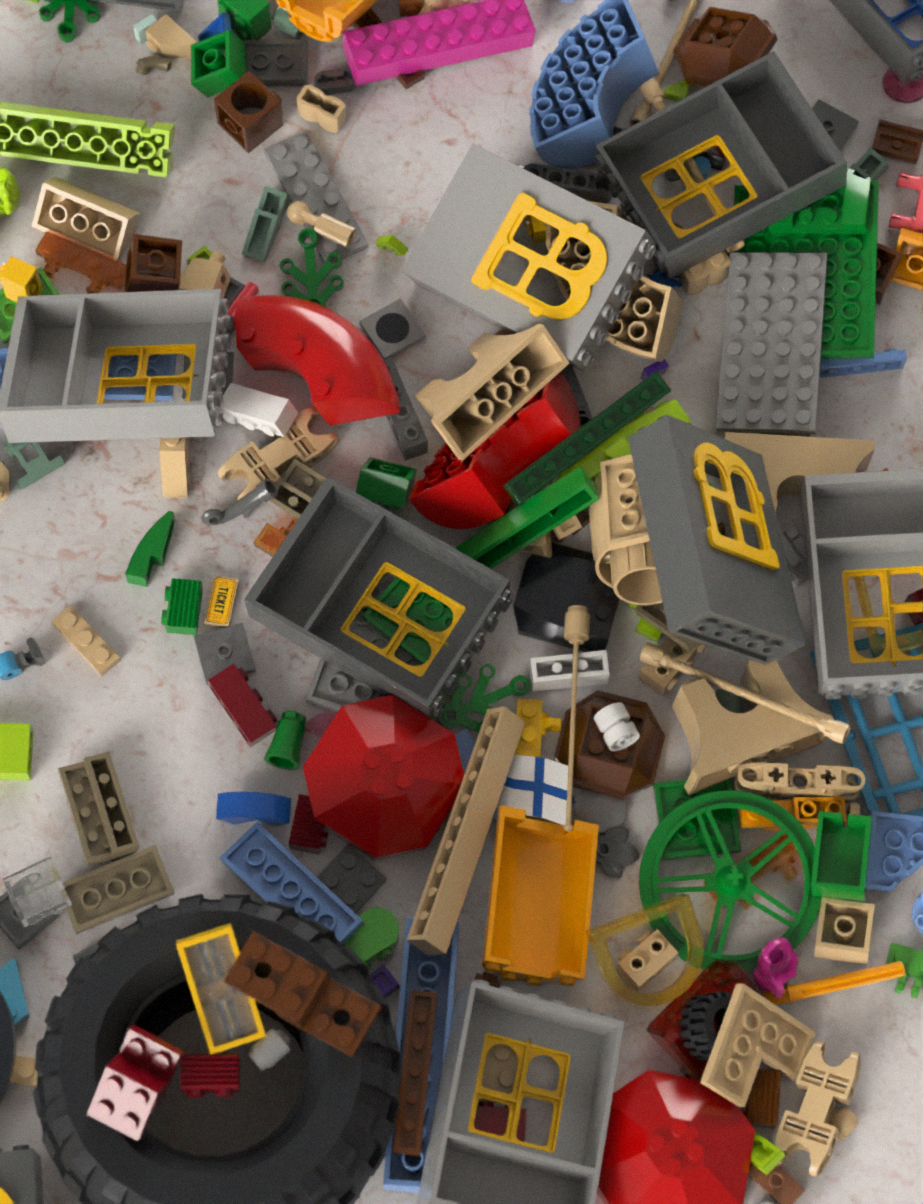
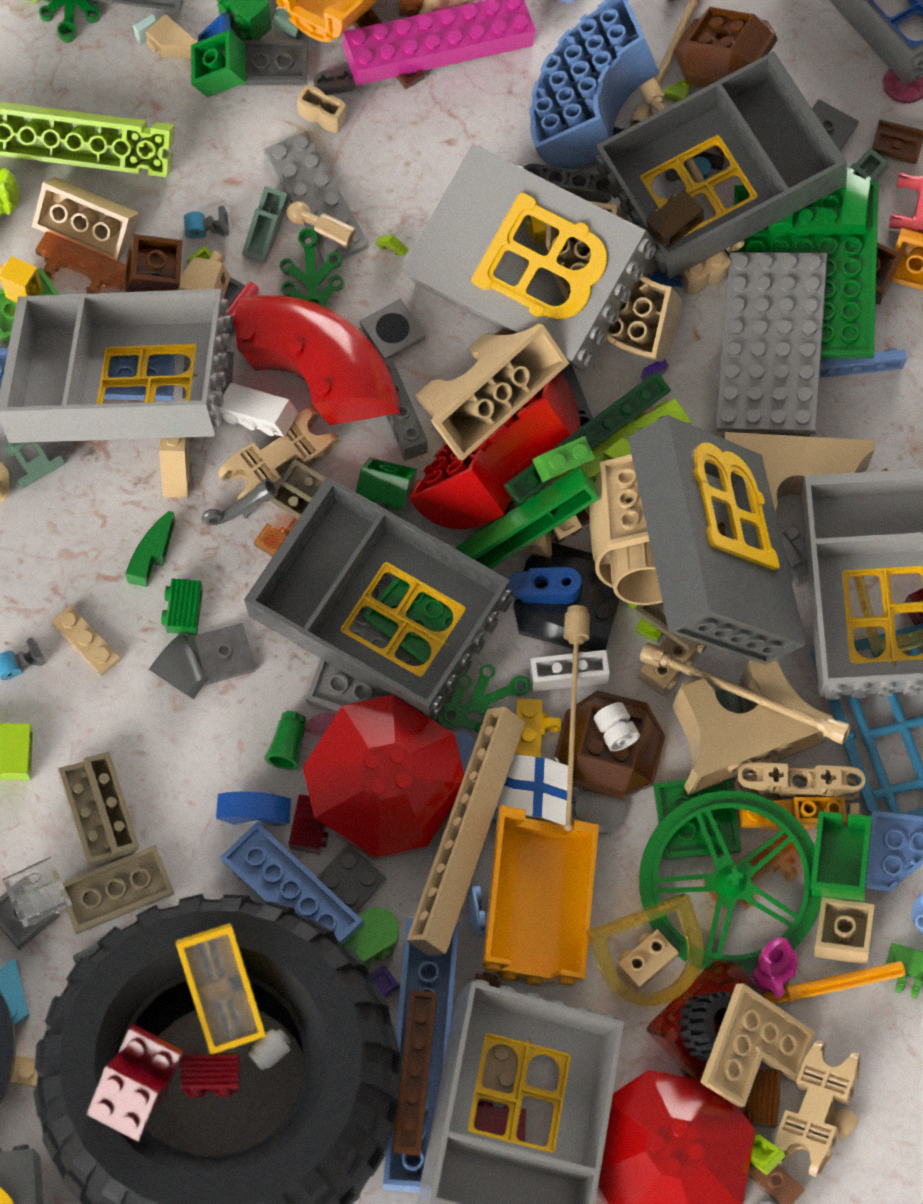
dark tan arm [136,55,171,75] -> none
tile [204,575,239,628] -> none
dark red brick [208,663,278,748] -> none
reddish brown brick [214,71,283,153] -> none
reddish brown bracket [224,931,382,1058] -> none
dark grey plate [596,827,640,878] -> none
none -> dark grey slope [148,633,208,699]
none -> leg [184,206,229,239]
none -> light blue dish [466,885,486,937]
none -> blue piece [507,567,583,605]
none -> bright green brick [533,436,595,483]
none -> dark brown brick [646,190,704,250]

